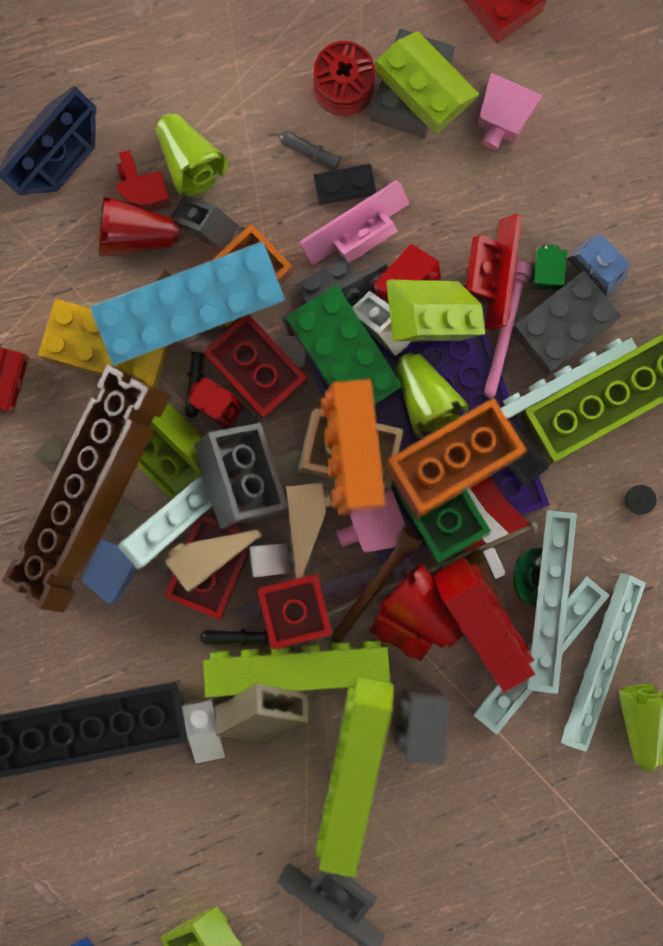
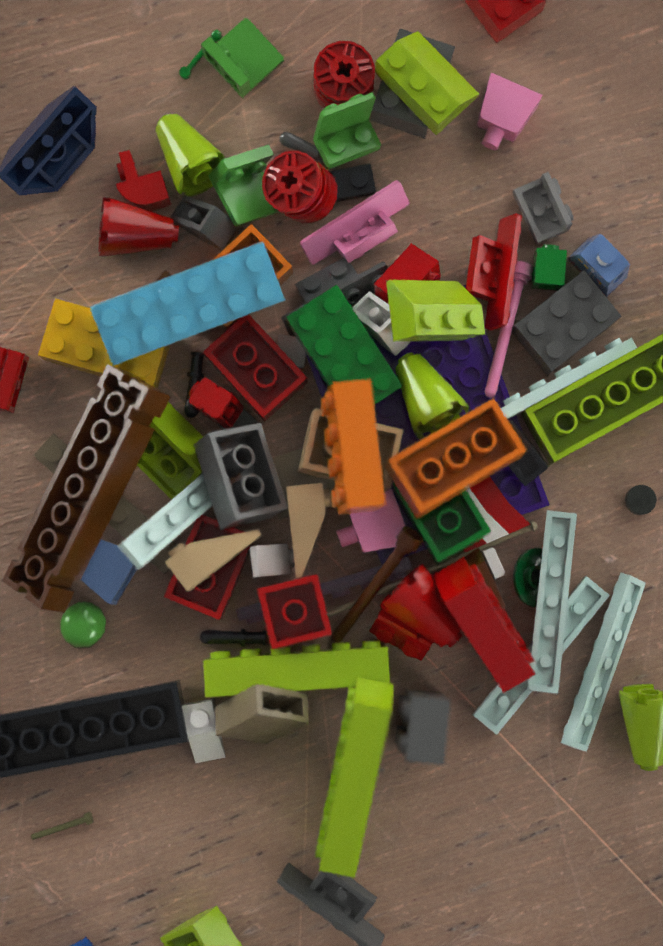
none -> olive piece [31,812,94,840]
none -> bright green hair [60,601,106,648]
none -> green hinge [179,30,222,79]
none -> bright green bracket [201,18,284,98]
none -> bright green bracket [208,145,279,227]
none -> red wheel [262,150,338,224]
none -> bright green bracket [313,92,382,170]
none -> light grey bracket [512,172,574,245]

